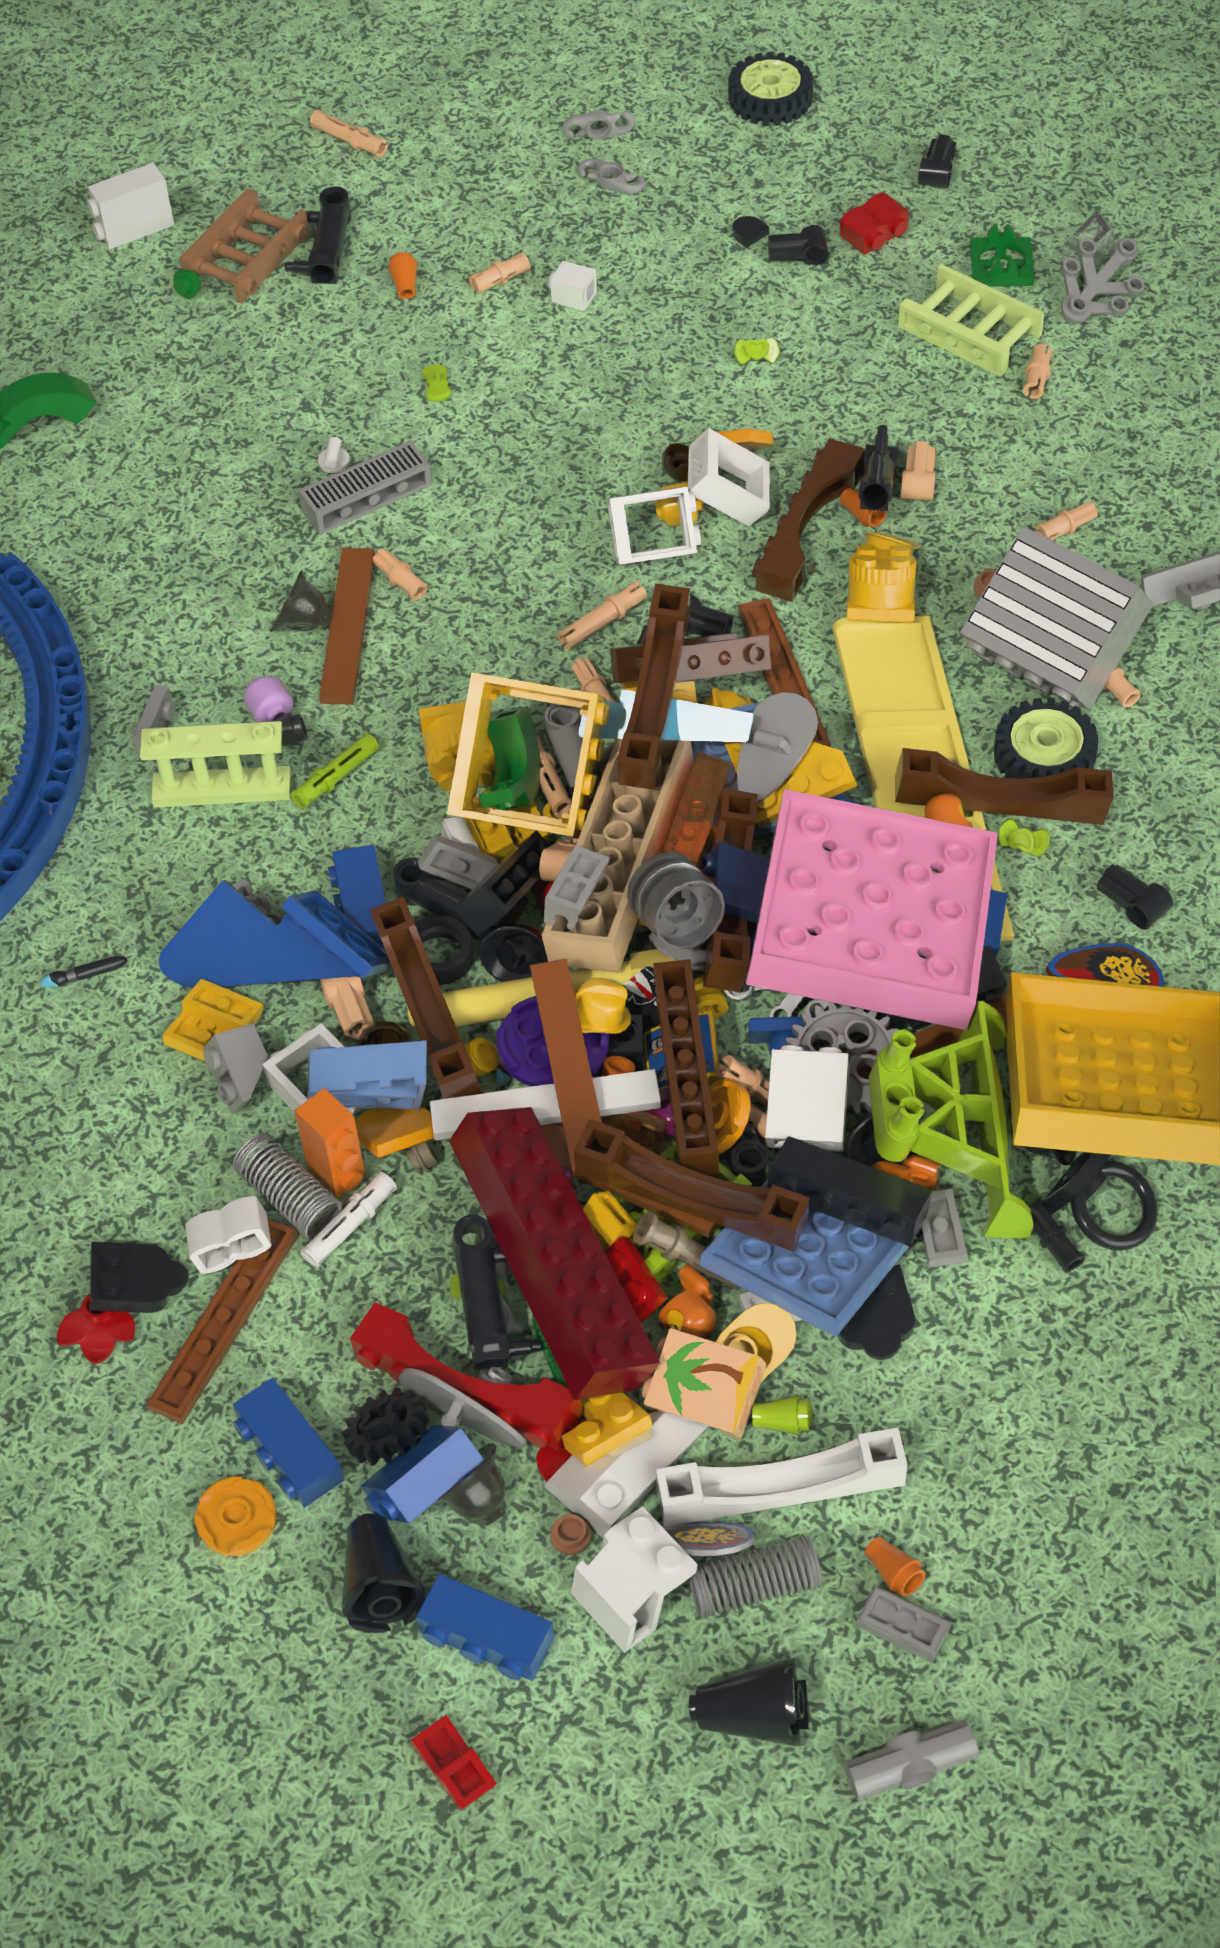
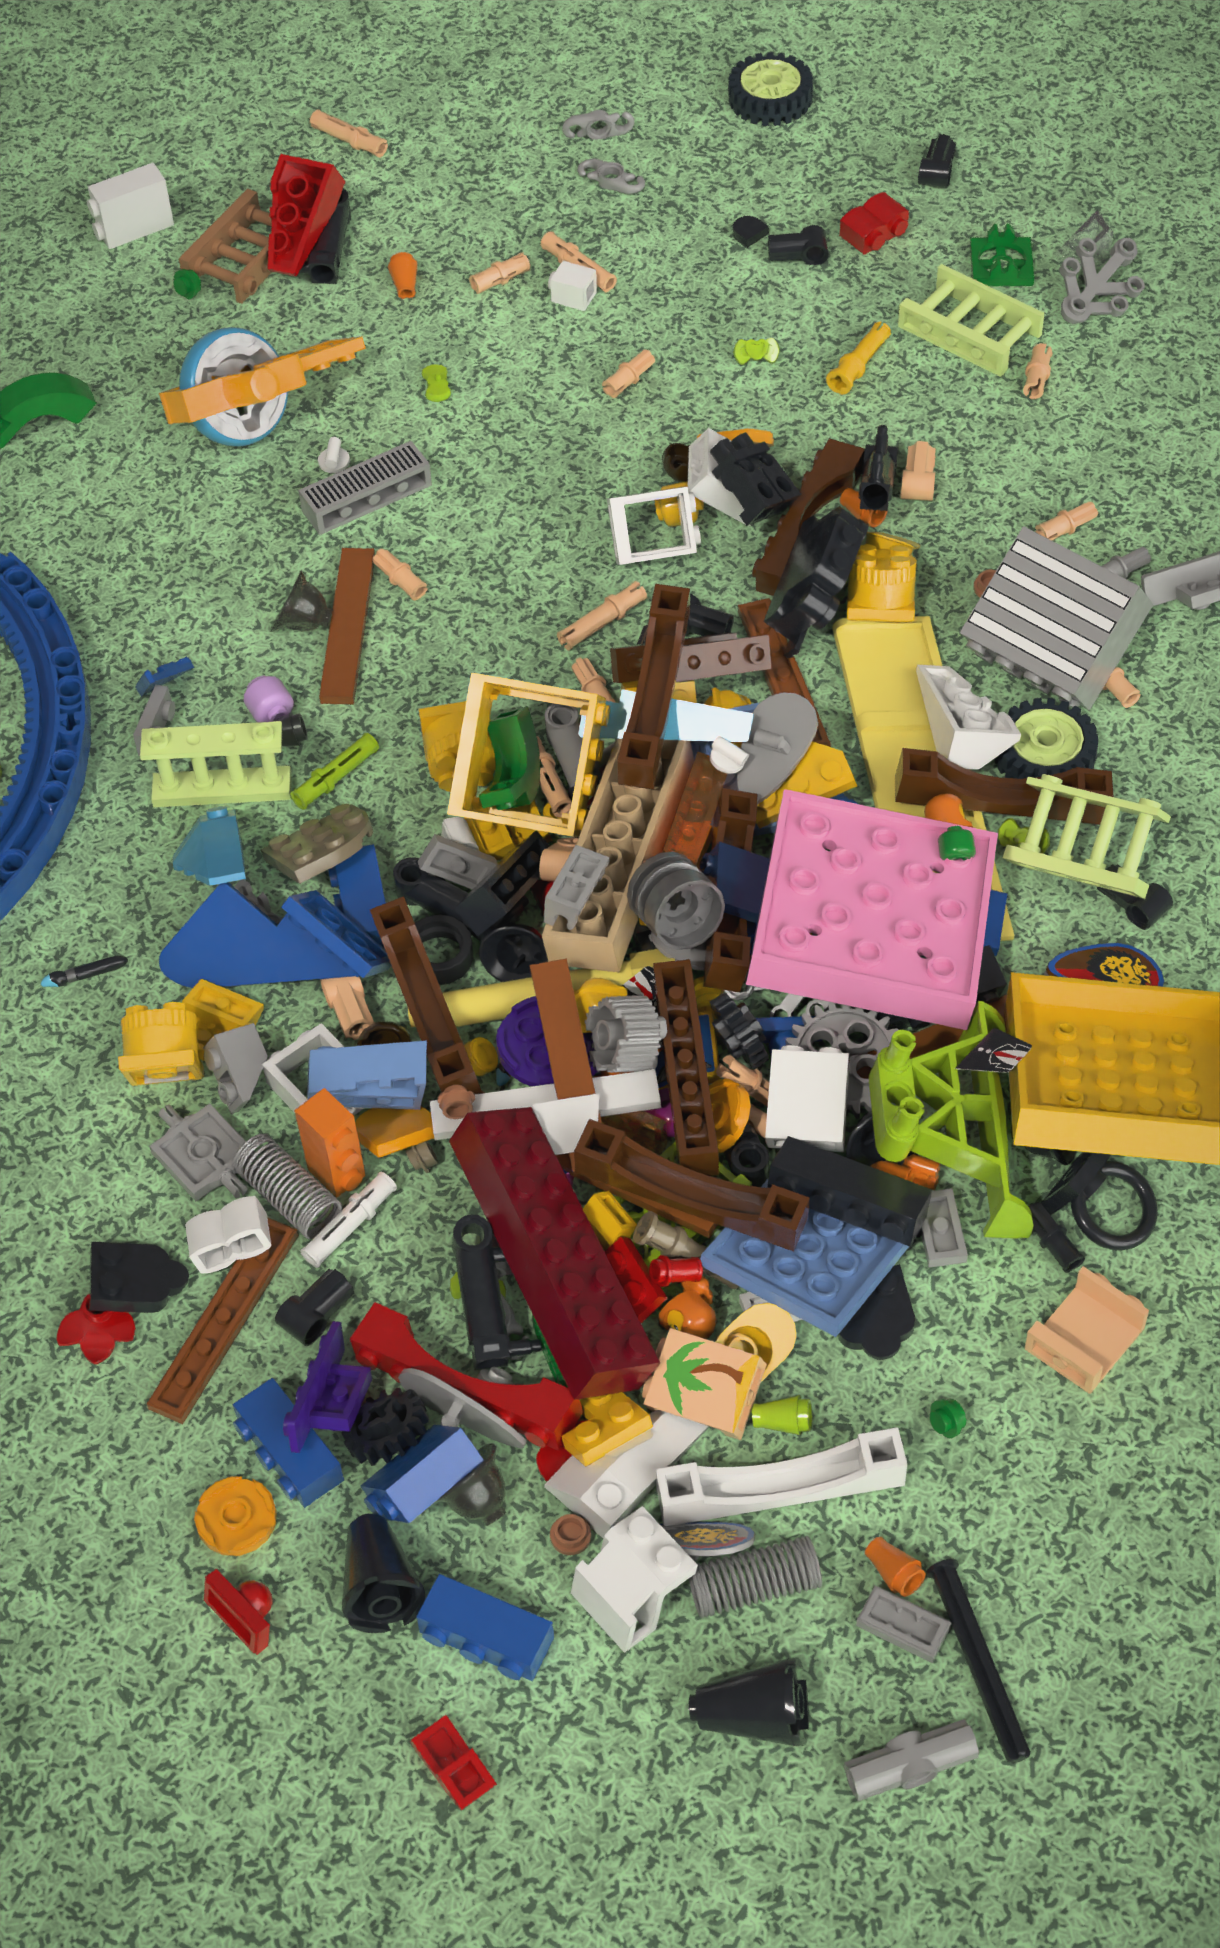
none -> yellow piece [118,1002,204,1086]
none -> blue tile [135,656,194,697]
none -> light grey plate [149,1103,256,1202]
none -> piece [159,327,366,447]
none -> dark azure wedge [173,806,246,886]
none -> red tile [204,1569,273,1655]
none -> dark tan plate [260,804,373,884]
none -> red wedge [268,154,346,277]
none -> black piece [275,1269,354,1346]
none -> dark purple bracket [283,1321,372,1453]
none -> nougat plate [438,1085,475,1119]
none -> white sticker [532,1093,600,1155]
none -> light nougat pin [541,231,617,293]
none -> light grey brick [585,995,667,1073]
none -> light nougat axle [602,350,655,398]
none -> red pin [649,1255,703,1287]
none -> black gear [709,993,769,1069]
none -> black hips [710,432,802,526]
none -> white plate [710,735,749,774]
none -> black brick [763,506,868,658]
none -> yellow pin [826,321,891,395]
none -> white wedge [916,665,1021,769]
none -> black axle [926,1559,1030,1764]
none -> green plate [929,1398,967,1439]
none -> green piece [938,826,976,861]
none -> black sticker [955,1028,1032,1072]
none -> yellowish green fence [1003,774,1171,899]
none -> light nougat panel [1025,1266,1149,1394]
none -> light grey axle [1102,547,1151,579]

